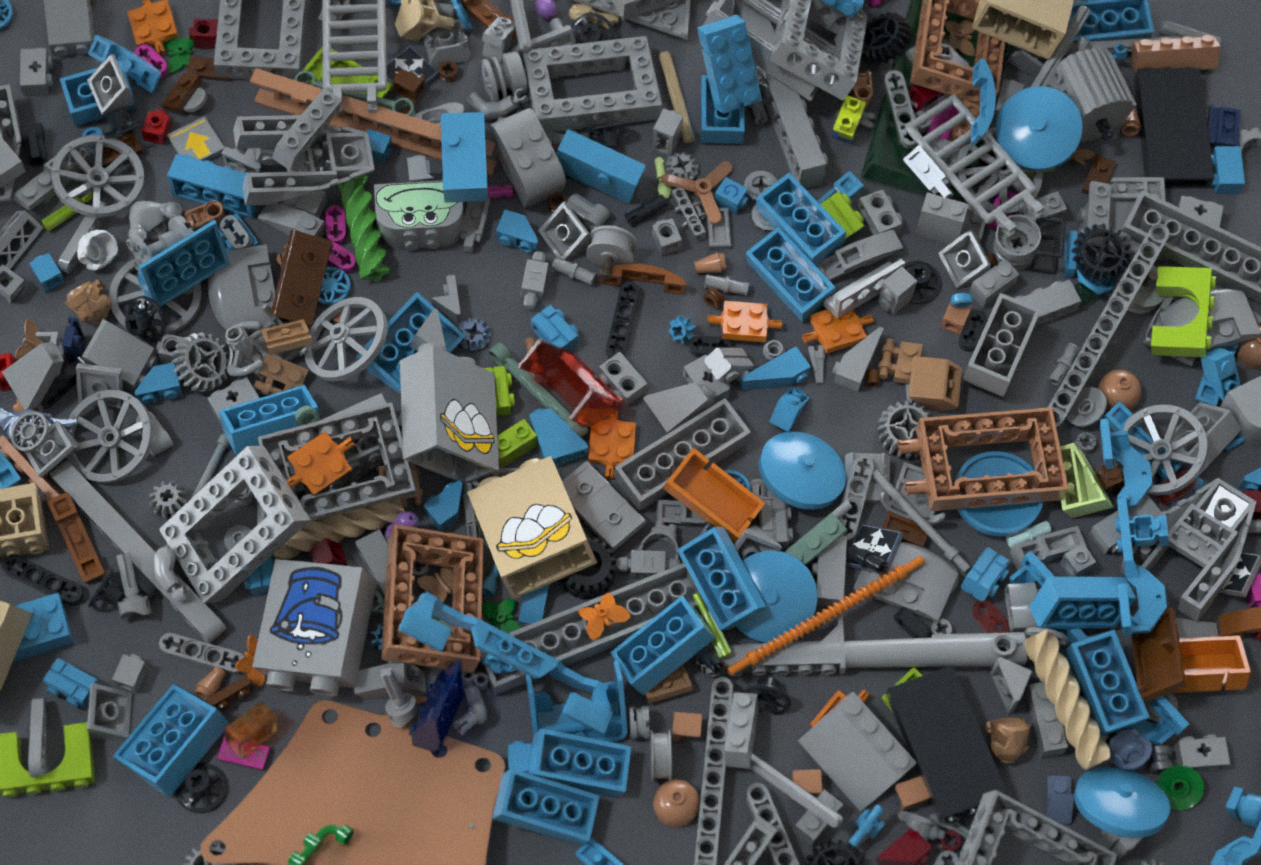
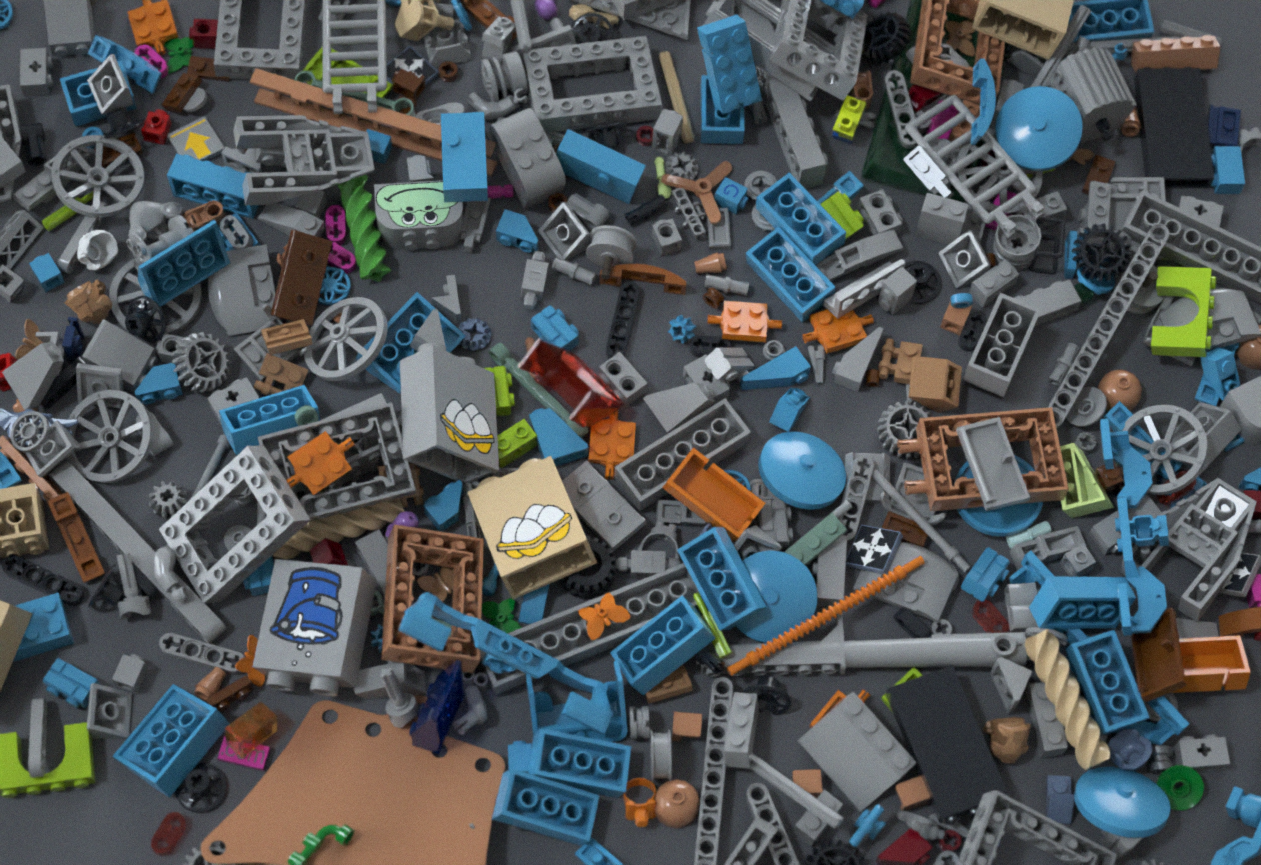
light grey piece [225,321,264,377] -> none
light grey brick [272,88,342,170] -> none
black pin [846,545,888,575] -> none
none -> clear red beam [151,812,186,856]
none -> orange piece [623,778,656,827]
none -> dark red bush [637,125,653,146]
none -> light grey container [956,417,1030,511]

